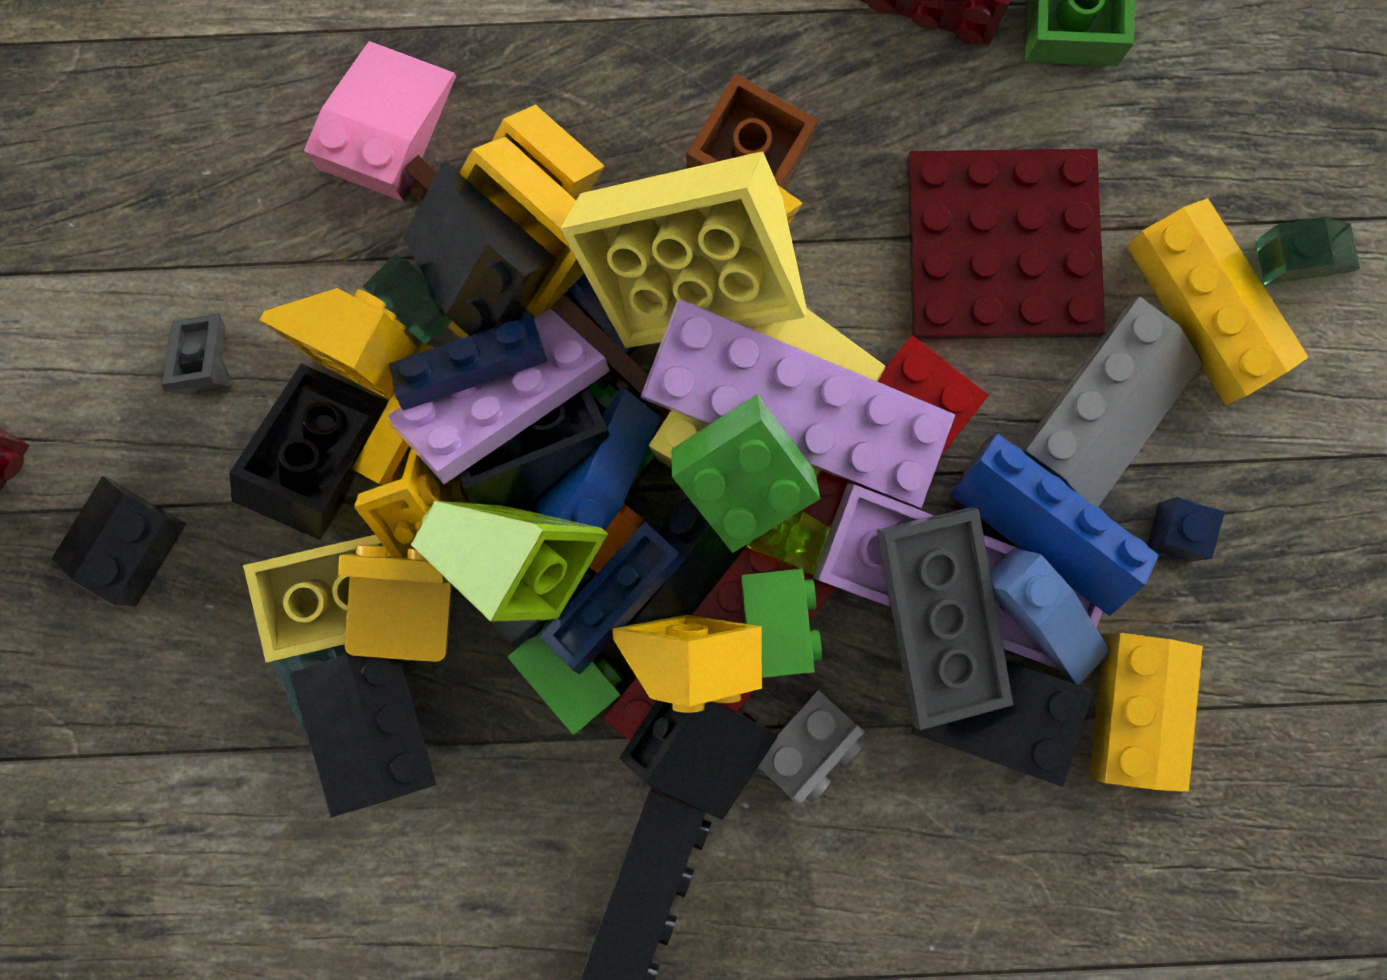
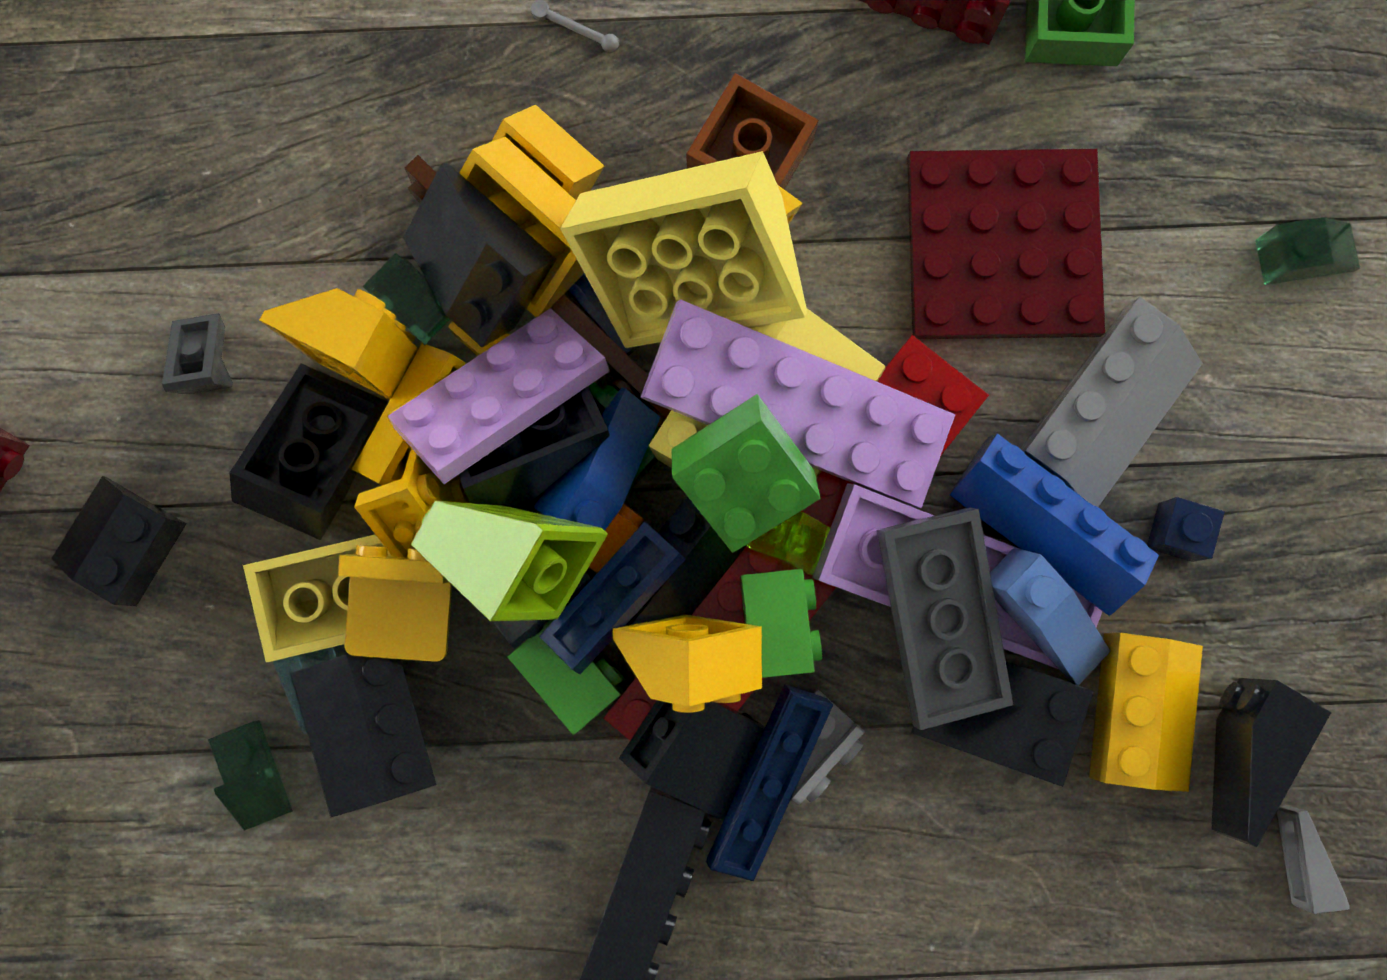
bright pink slope [304,41,456,202] -> none
dark blue plate [389,315,548,411] -> none
yellow slope [1126,198,1309,406] -> none
none -> clear green slope [208,720,293,831]
none -> light grey hinge [531,0,619,53]
none -> dark blue tile [706,684,833,881]
none -> black slope [1212,678,1332,847]
none -> light grey slope [1277,805,1350,914]

